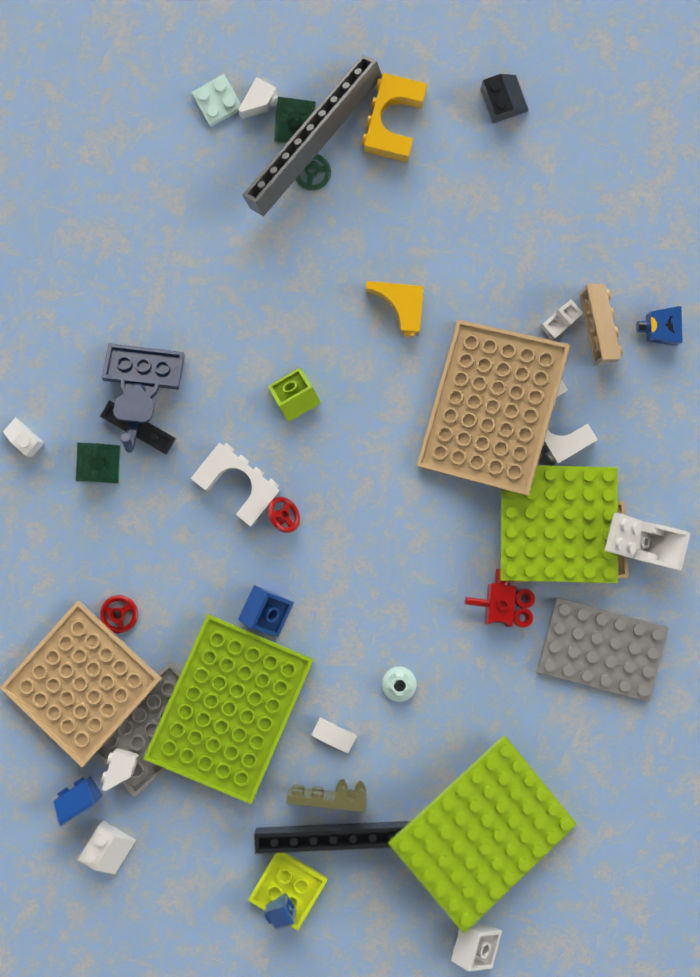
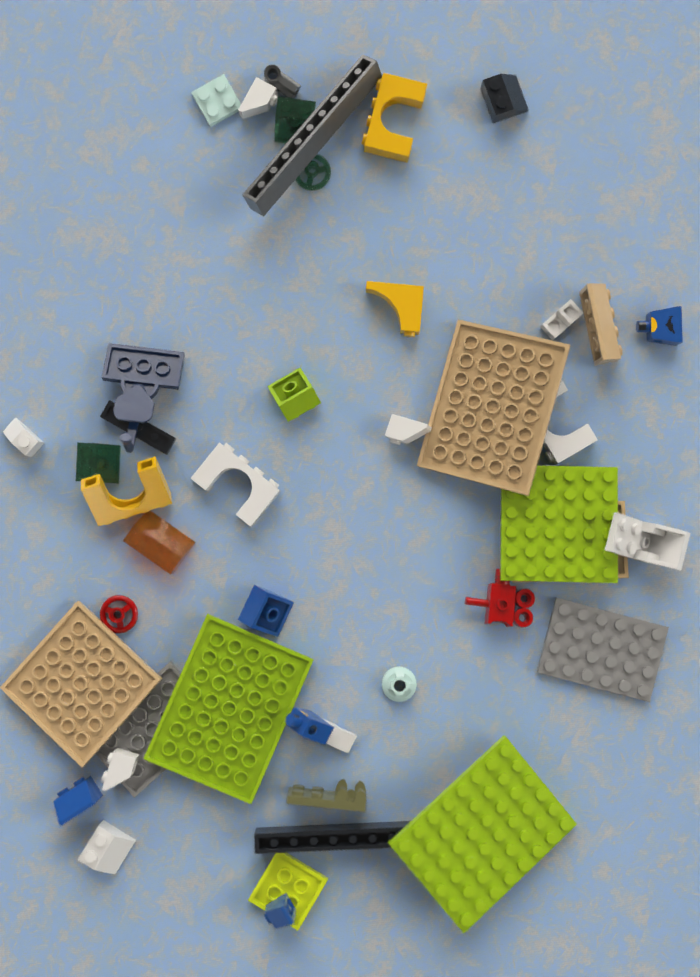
red piece [268,497,300,533] -> none
white slope [451,922,502,972] -> none
none -> yellow arch [81,456,172,527]
none -> clear orange slope [123,510,196,574]
none -> dark grey piece [264,65,301,100]
none -> blue torso [286,707,334,745]
none -> white slope [385,414,432,445]

